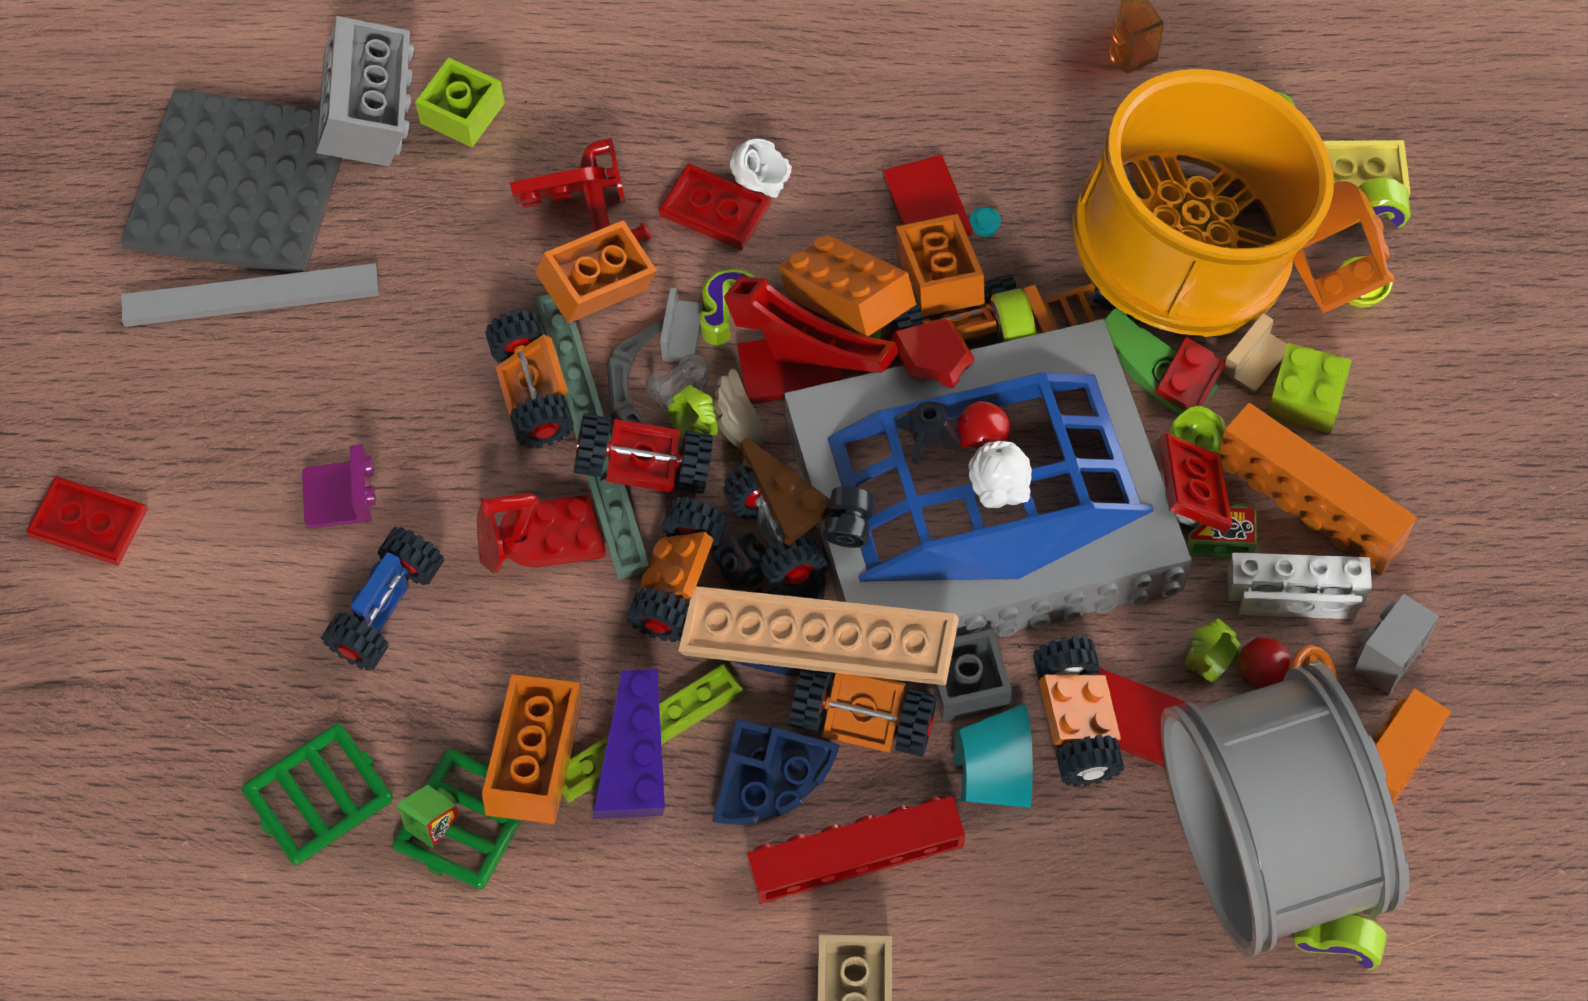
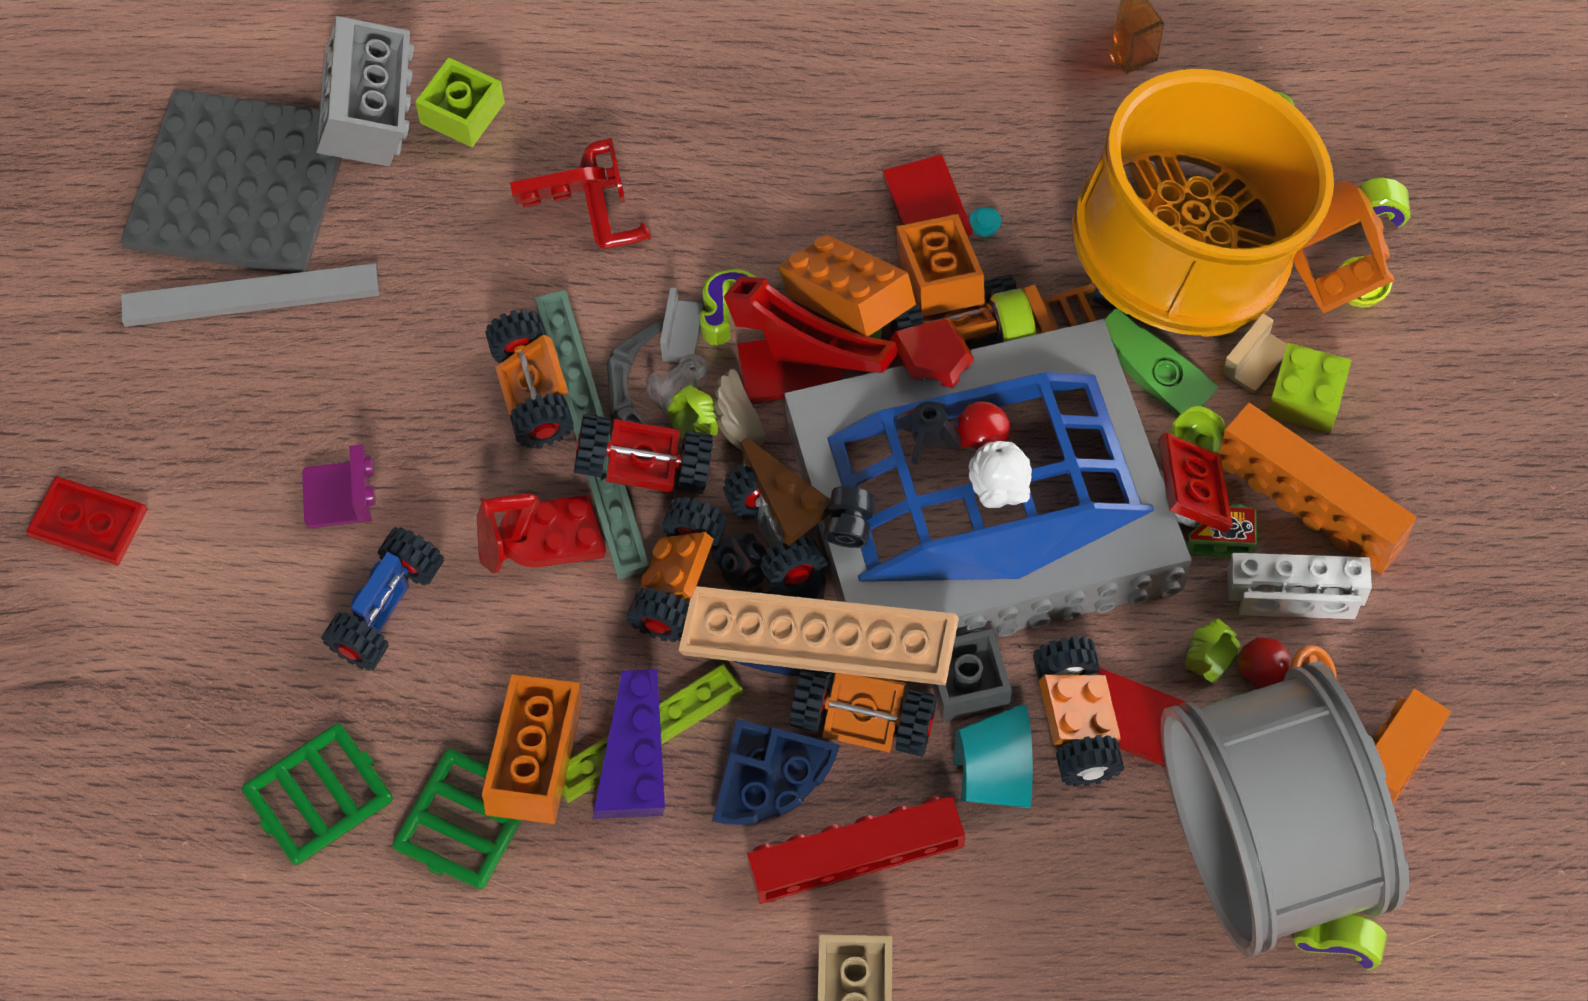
bright green slope [397,785,459,849] -> none
orange brick [535,220,657,324] -> none
red tile [659,163,771,251] -> none
white hair [730,139,792,198] -> none
red plate [1154,337,1226,409] -> none
light yellow tile [1323,140,1410,195] -> none
light grey brick [1354,594,1439,695] -> none

